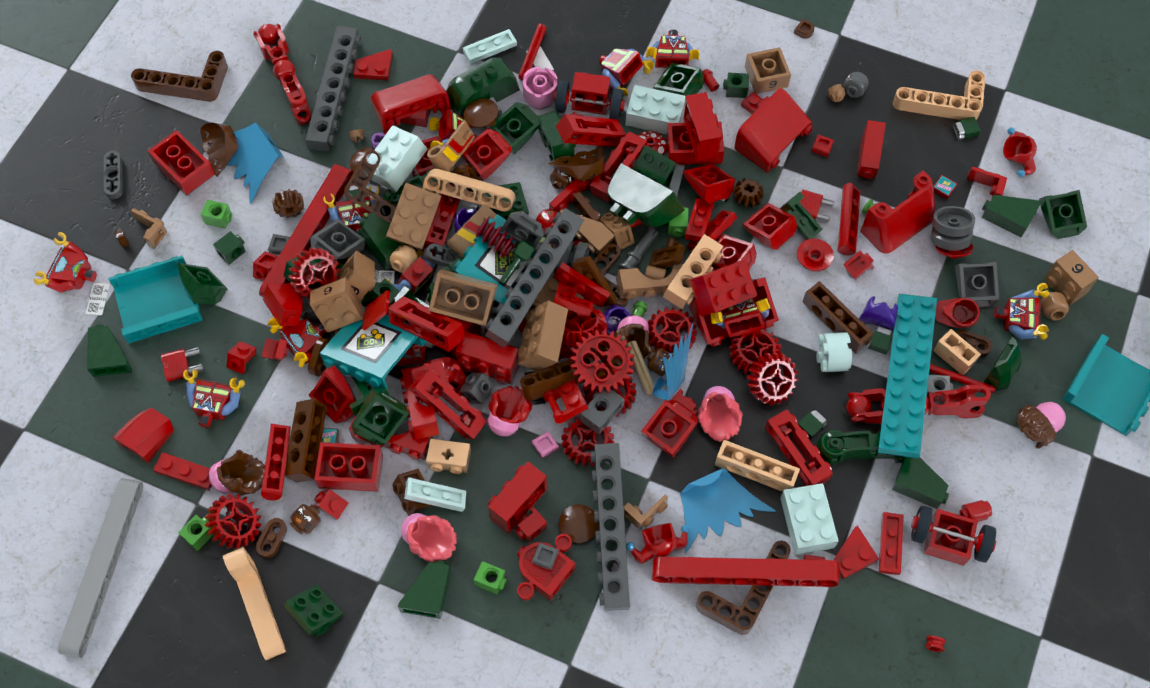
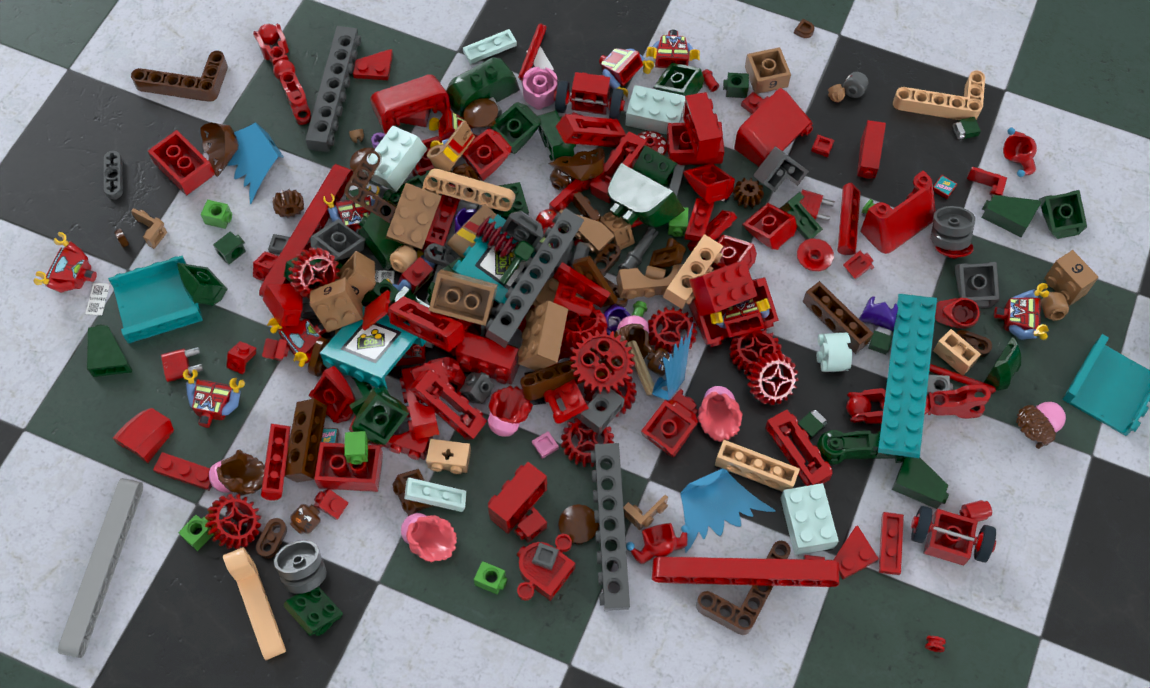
dark green slope [398,561,451,619] -> none
none -> dark grey wheel [274,540,327,594]
none -> bright green brick [345,431,368,464]
none -> dark grey brick [753,146,809,192]

